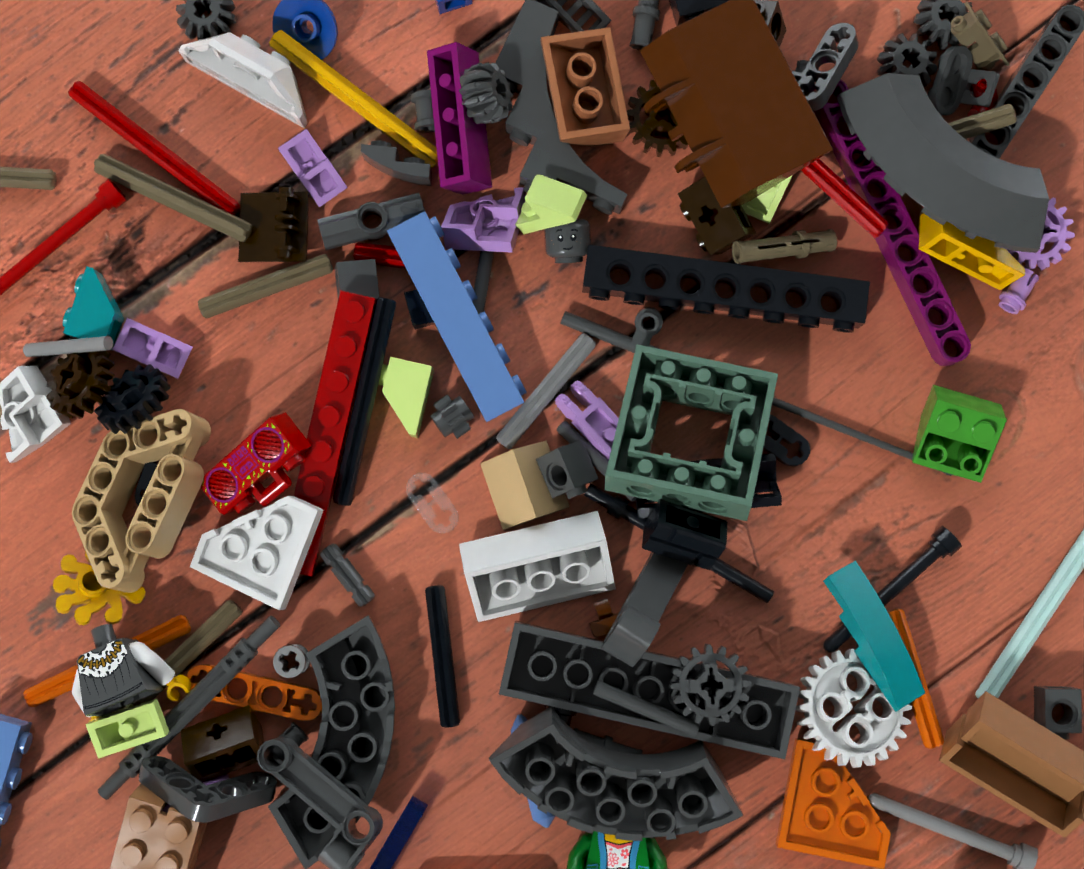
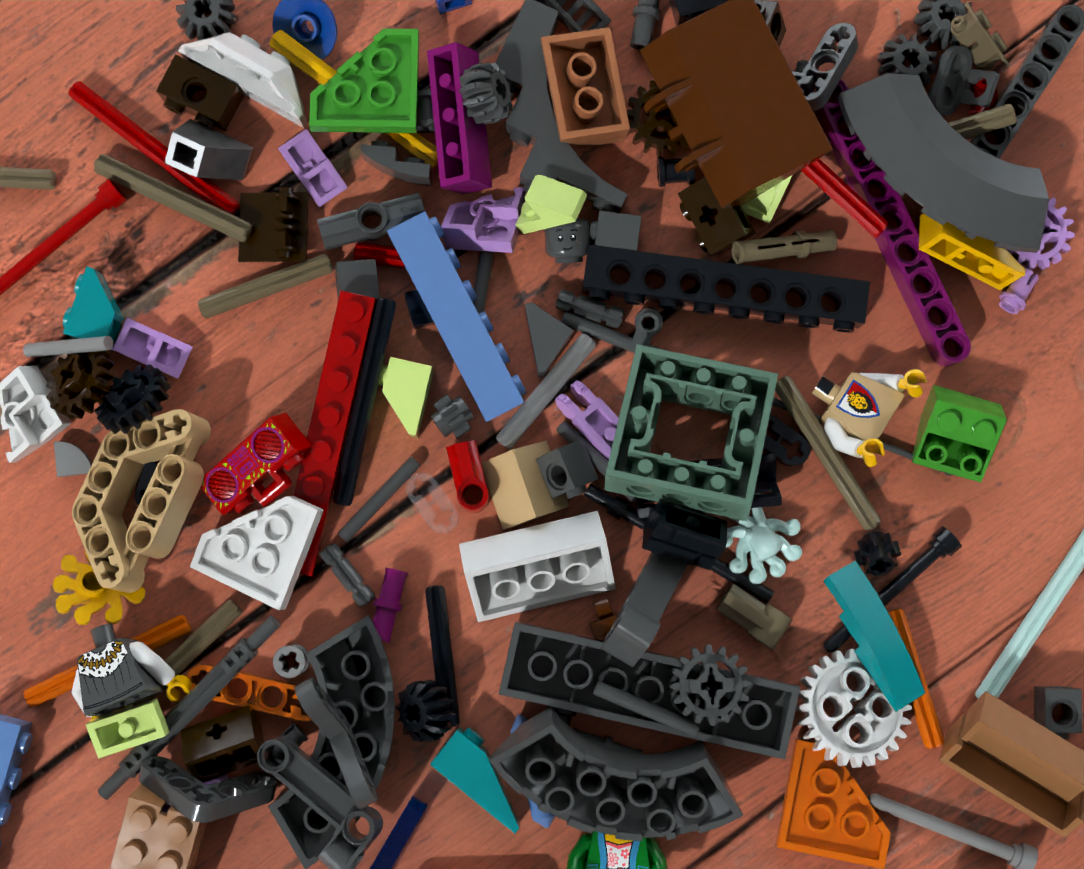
none -> light grey tile [54,441,93,477]
none -> dark brown brick [156,54,244,131]
none -> flat silver slope [164,119,253,180]
none -> dark grey beam [294,677,378,809]
none -> bright green plate [309,28,419,133]
none -> dark grey bar [338,456,421,543]
none -> magenta pin [373,568,408,643]
none -> black gear [395,680,456,742]
none -> teal slope [430,727,520,834]
none -> red piece [446,440,490,513]
none -> dark grey slope [525,302,574,377]
none -> dark grey axle [556,290,624,328]
none -> dark grey brick [589,211,641,251]
none -> black bush [656,154,695,187]
none -> dark tan piece [716,584,792,650]
none -> light aqua animal [726,493,802,584]
none -> dark tan axle [775,376,881,531]
none -> torso [811,369,927,467]
none -> black gear [854,531,901,576]

